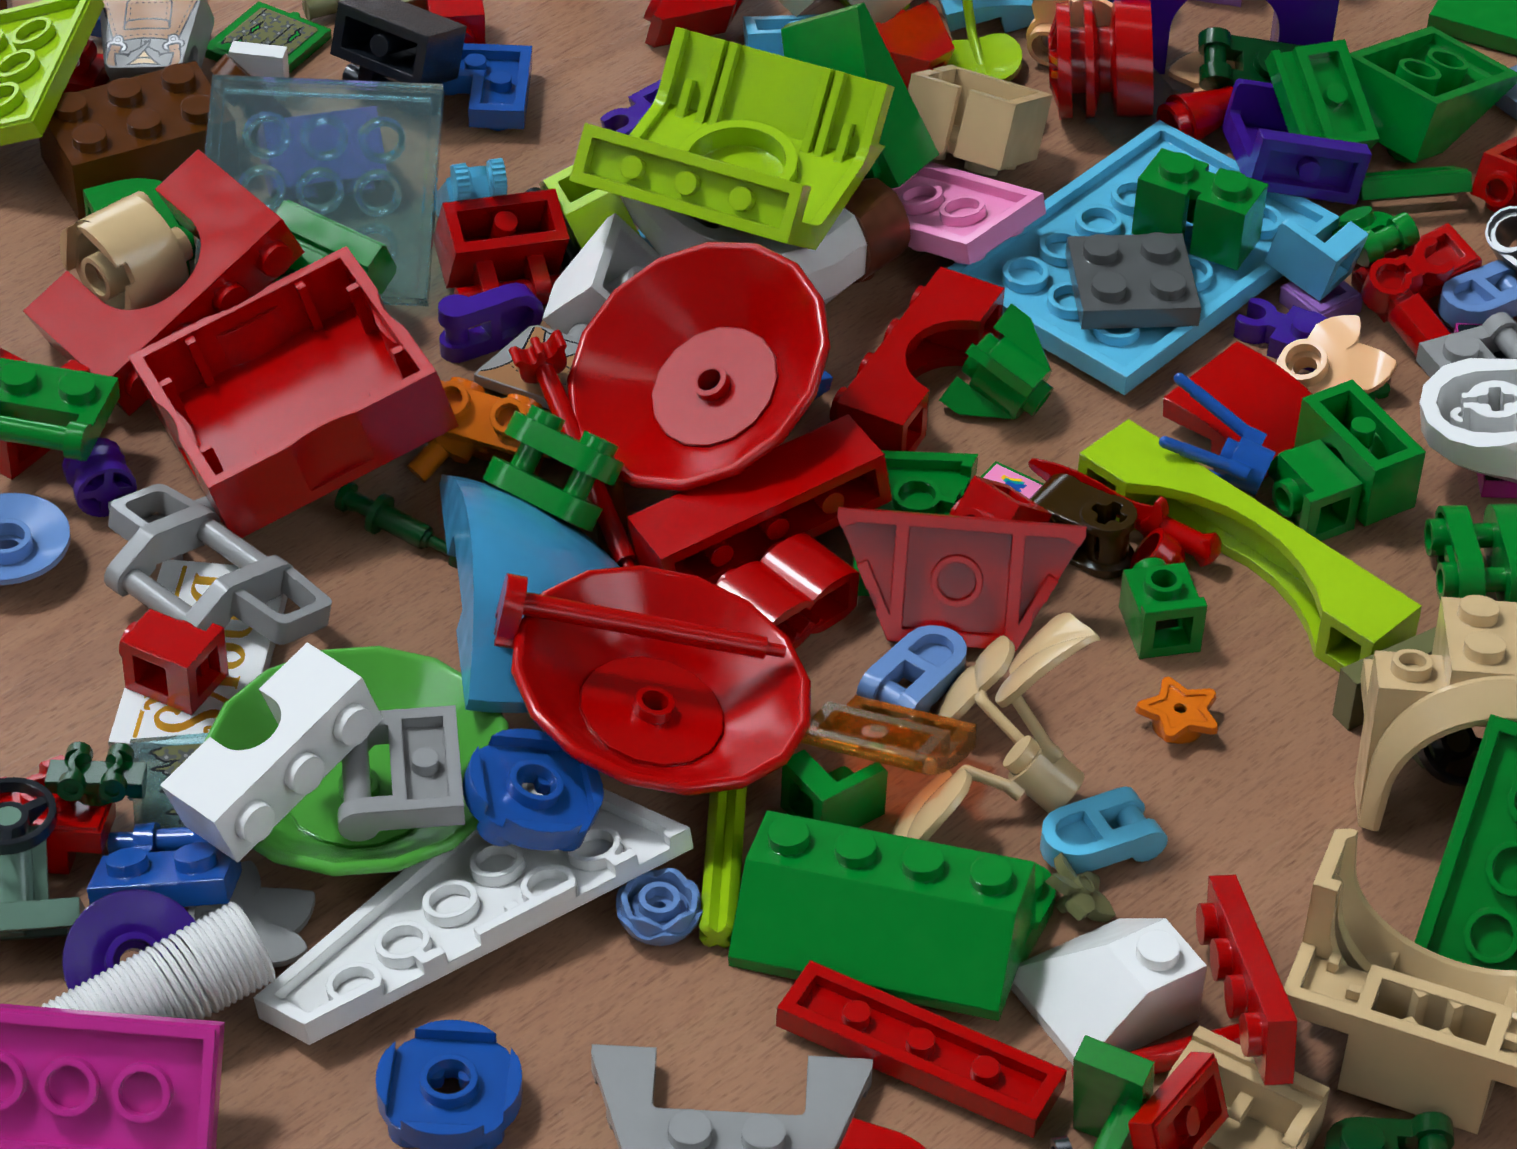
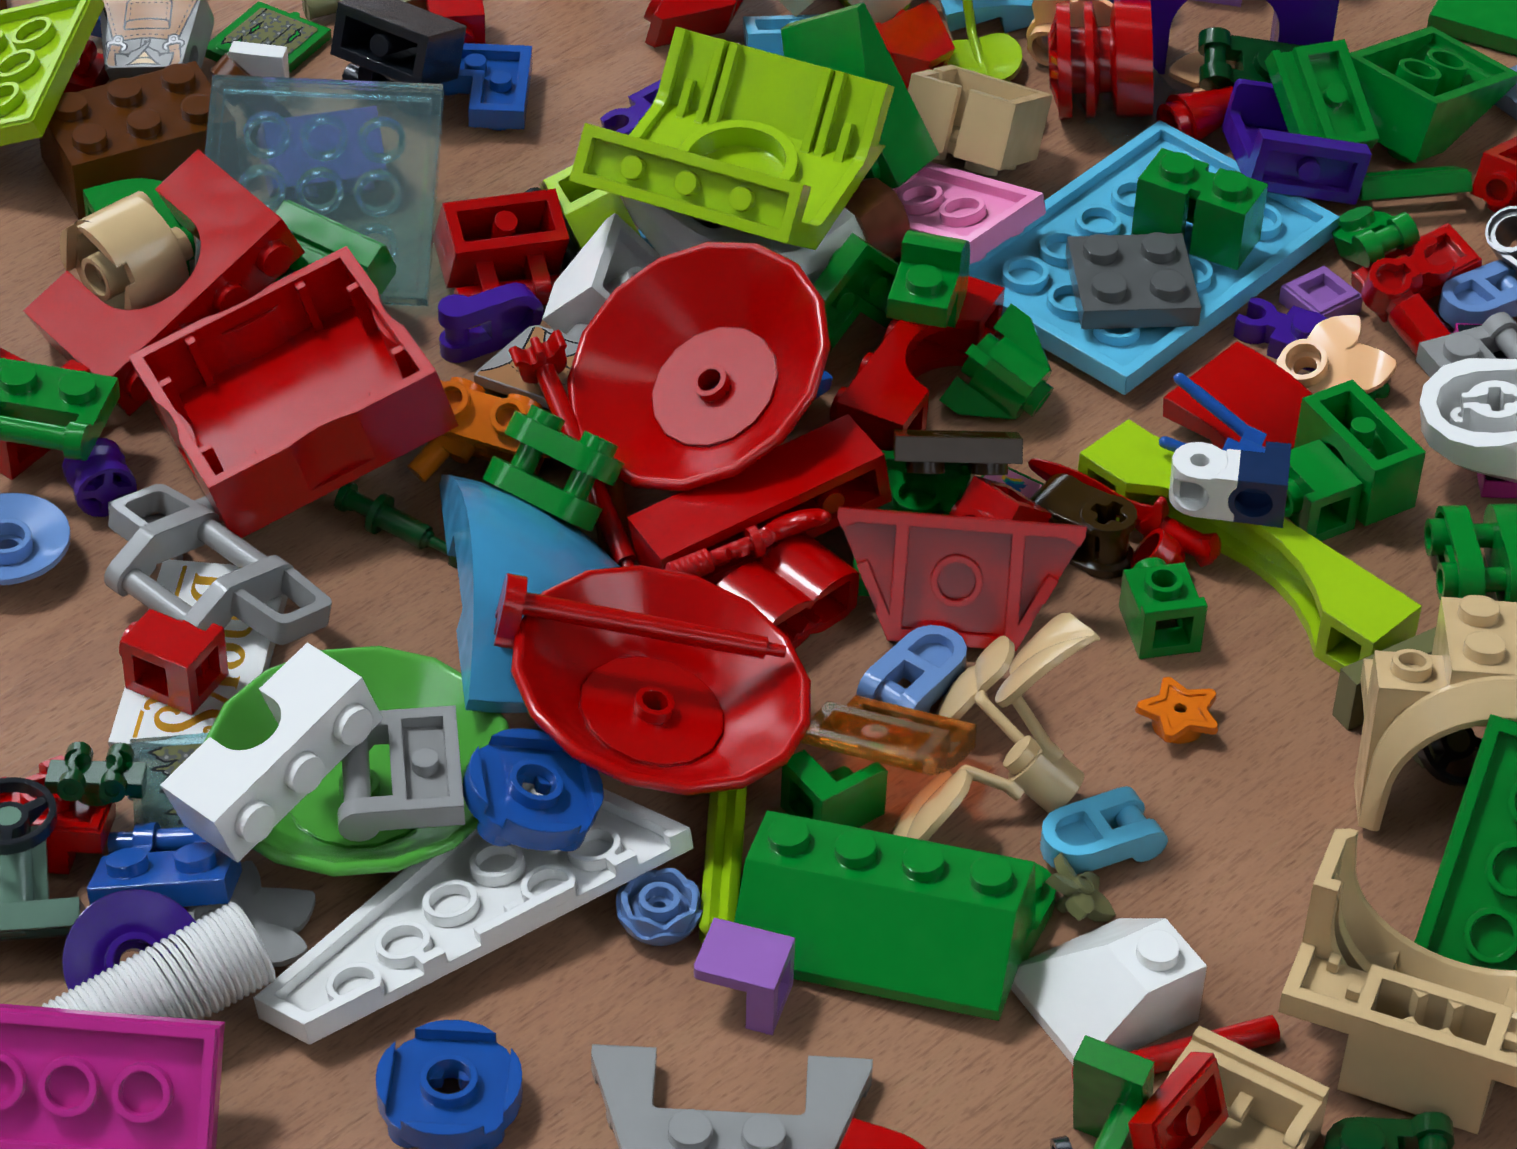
medium azure hinge [434,158,508,217] -> none
red plate [776,960,1067,1138] -> none
red plate [1196,874,1298,1086] -> none
medium azure panel [1264,218,1369,301] -> none
none -> red piece [664,508,832,577]
none -> medium lavender panel [694,917,795,1035]
none -> green plate [813,232,899,353]
none -> green brick [886,230,970,328]
none -> dark brown plate [893,429,1023,475]
none -> leg [1169,441,1291,528]

